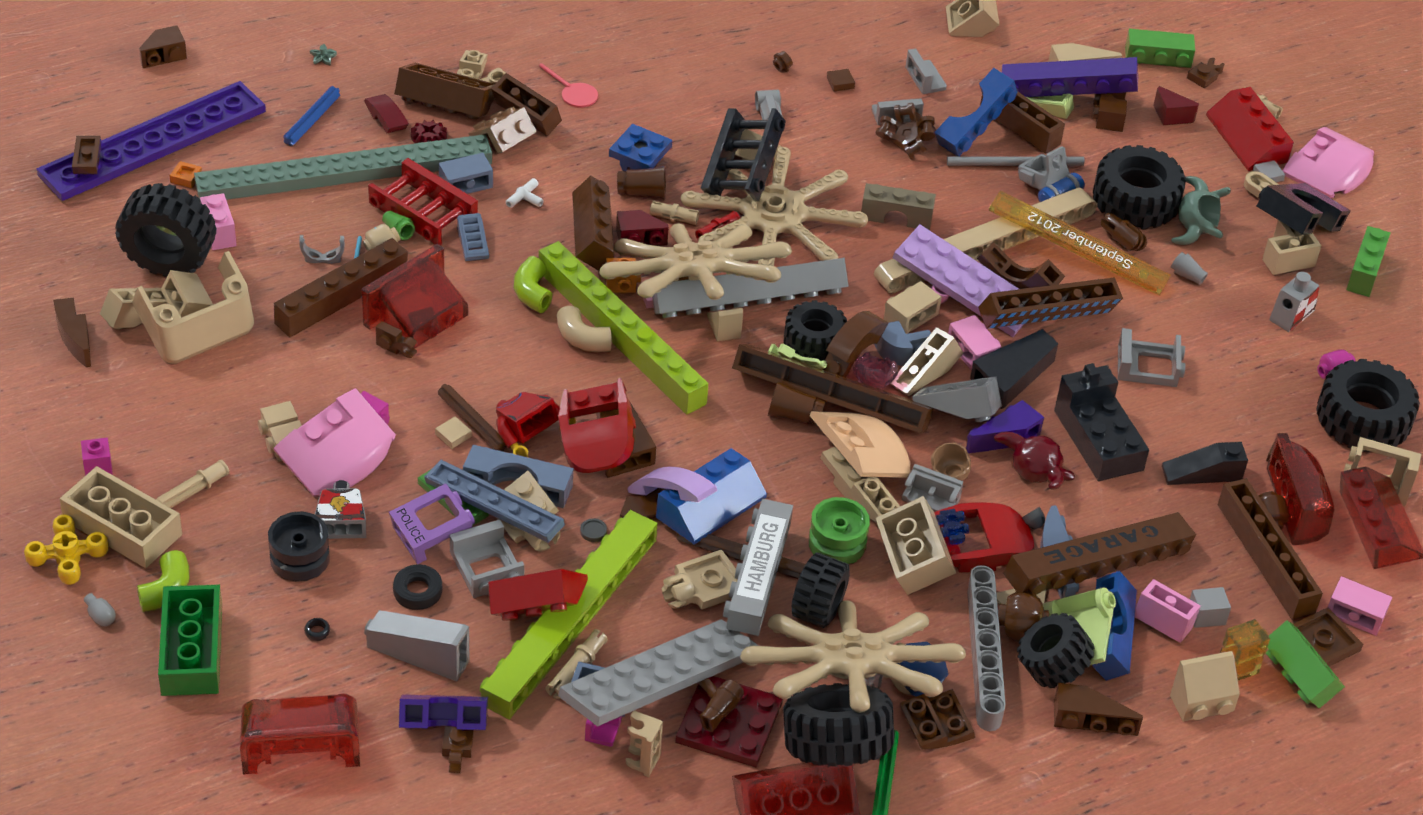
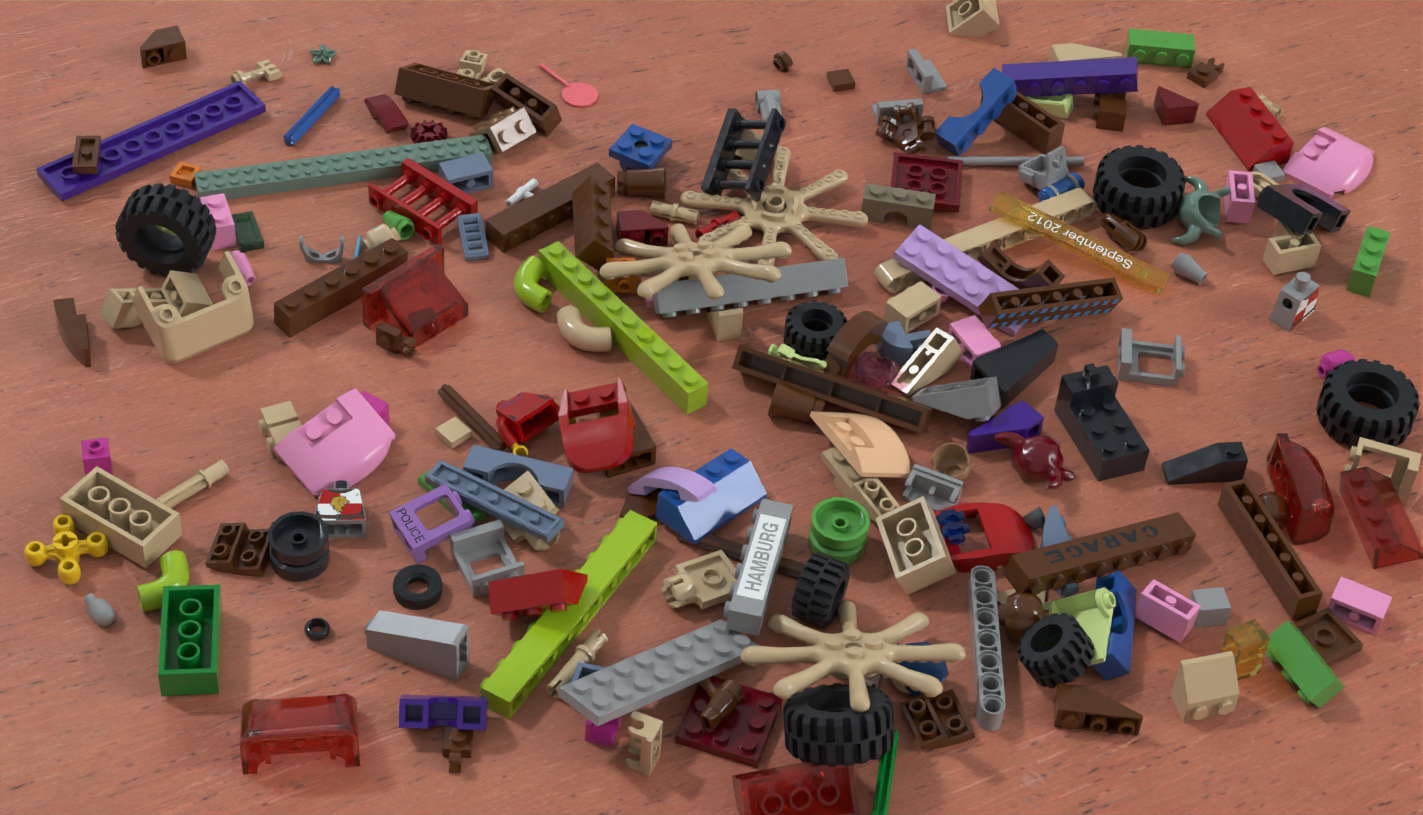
dark grey piece [580,518,607,542] -> none
none -> reddish brown slope [205,522,270,576]
none -> tan hinge [230,60,282,86]
none -> bright pink cone [230,250,256,286]
none -> clear green tile [232,211,265,253]
none -> reddish brown brick [485,163,615,253]
none -> dark red plate [891,152,963,213]
none -> bright pink brick [1224,170,1255,224]

